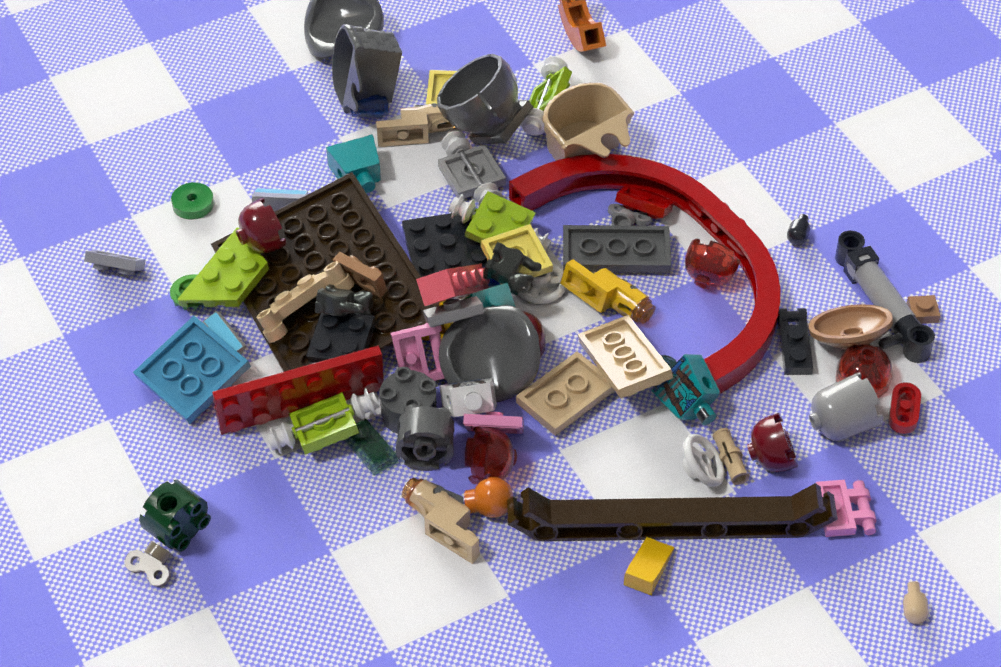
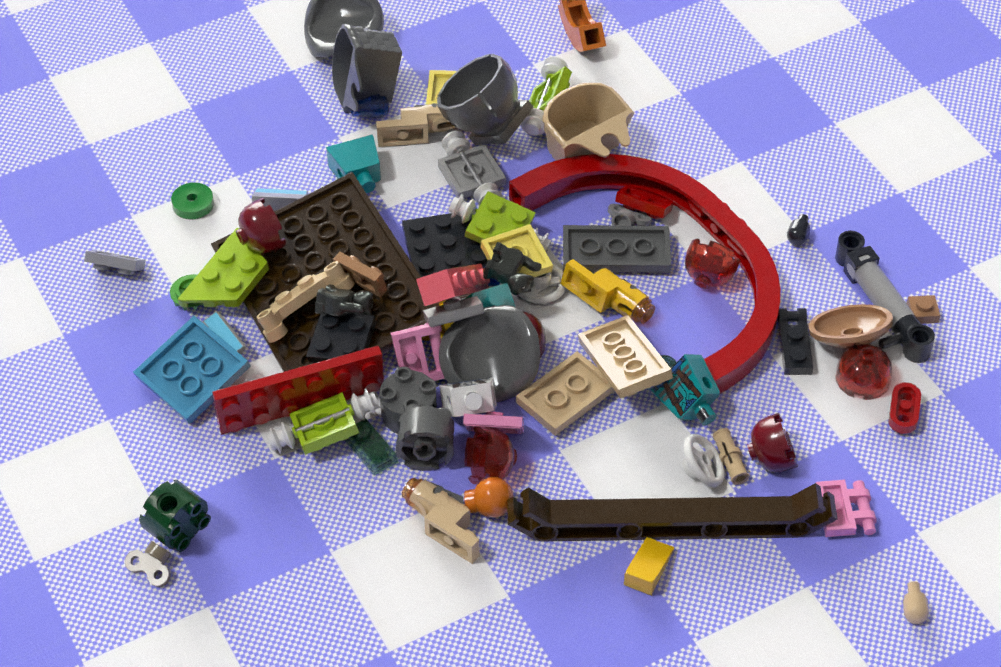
light grey cylinder [809,372,883,441] -> none

